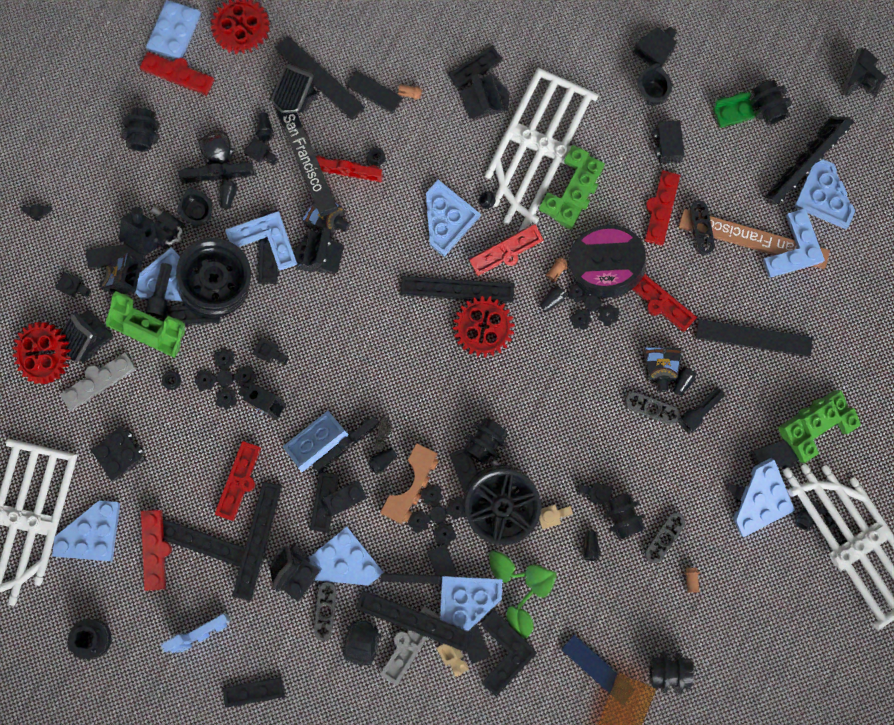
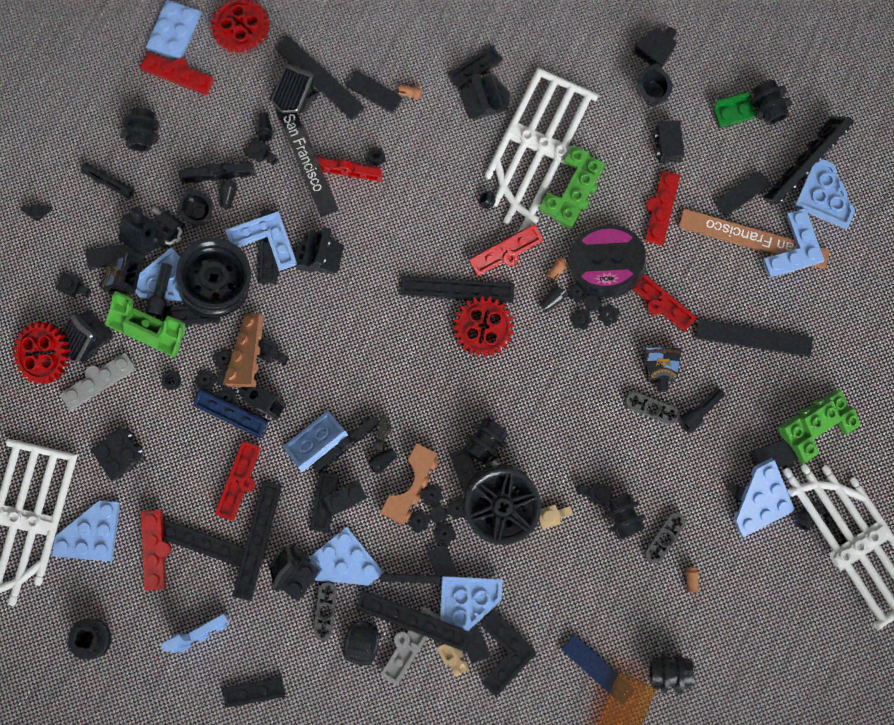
black helmet [198,130,235,164] -> none
torso [302,202,351,235] -> none
light blue plate [426,180,481,257] -> none
bright green plant [489,550,556,639] -> none
black cone [581,531,601,561] -> none
black cone [672,366,697,396] -> none
black beam [689,201,715,256] -> none
black piece [843,47,887,97] -> none
none -> black pin [80,162,134,199]
none -> dark blue tile [193,387,269,439]
none -> nougat wing [223,313,264,387]
none -> black tile [714,170,771,218]

